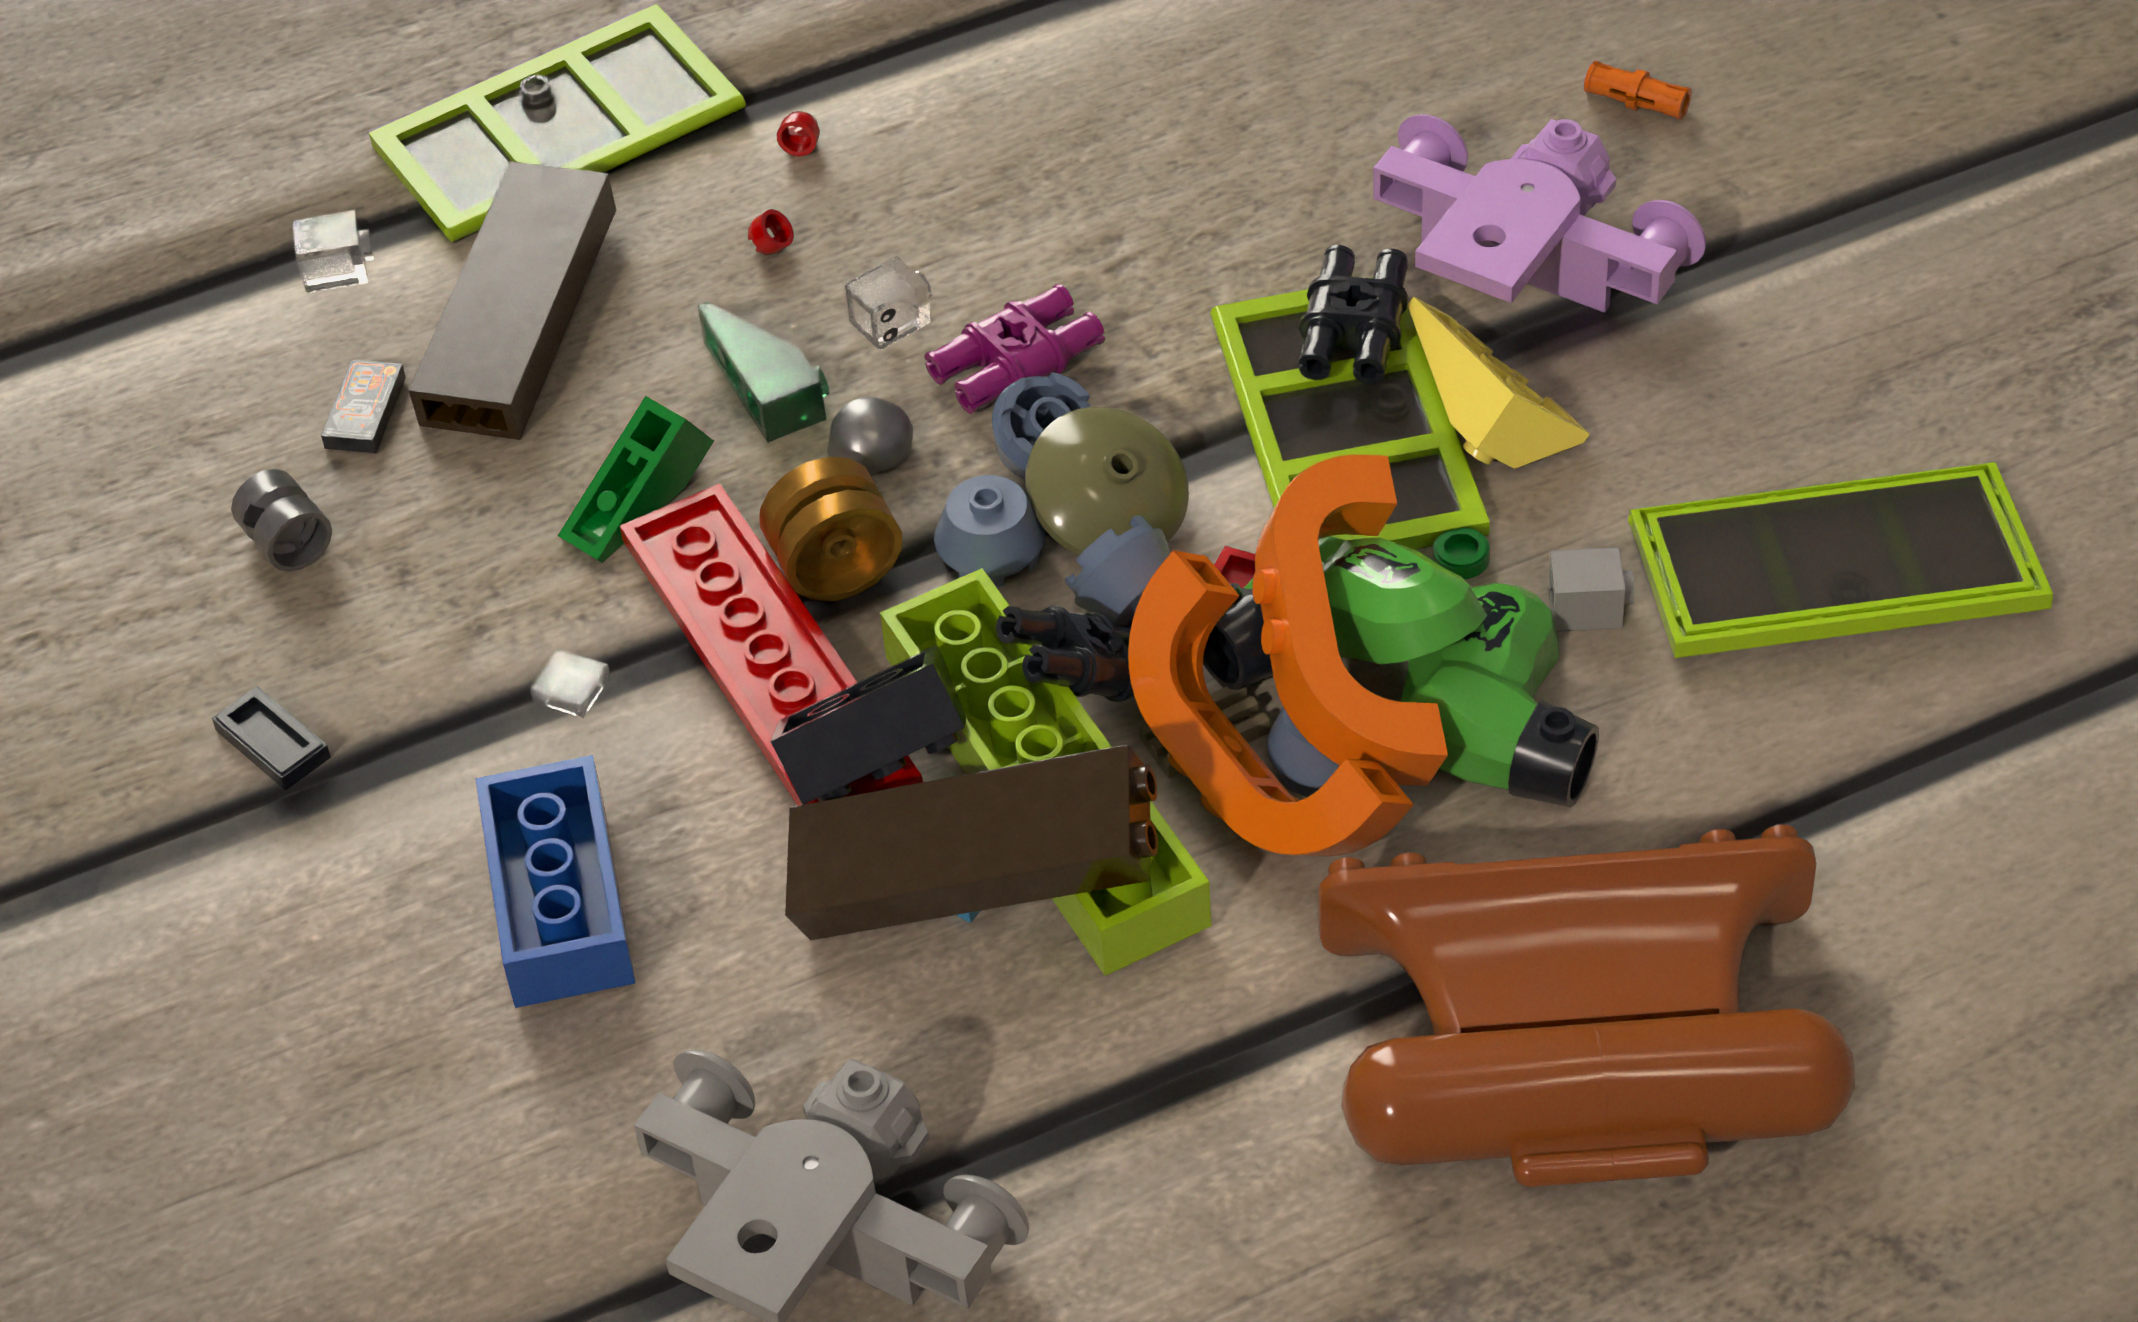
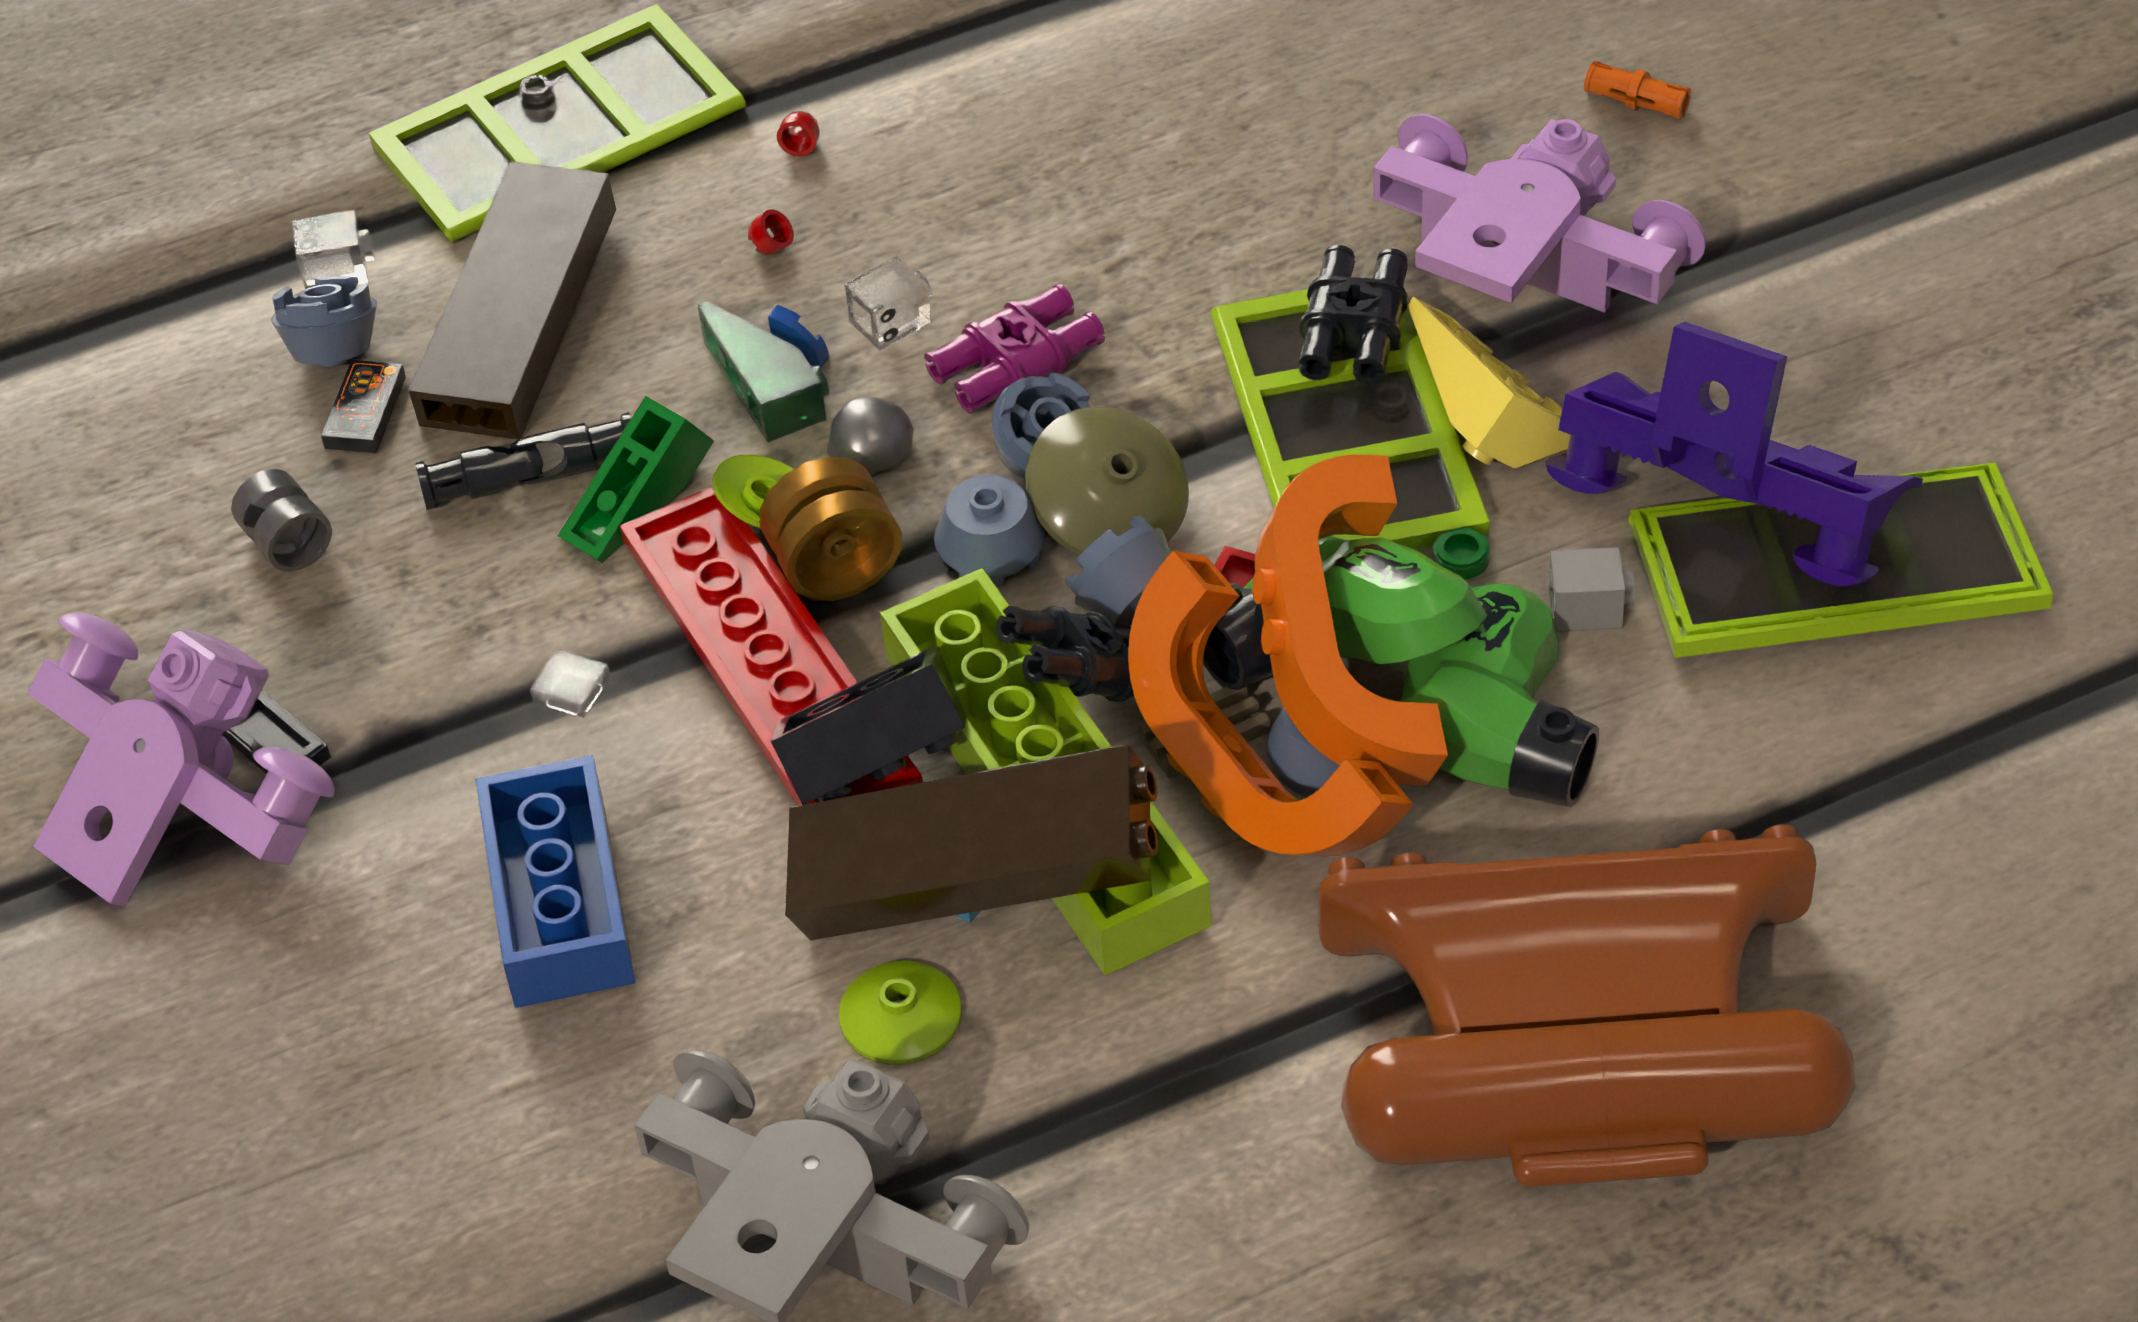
none -> lavender piece [27,612,335,906]
none -> sand blue cone [271,276,377,367]
none -> black piece [415,412,631,510]
none -> lime dish [712,454,794,528]
none -> blue tile [768,305,829,368]
none -> lime dish [839,960,962,1065]
none -> dark purple piece [1545,322,1923,587]

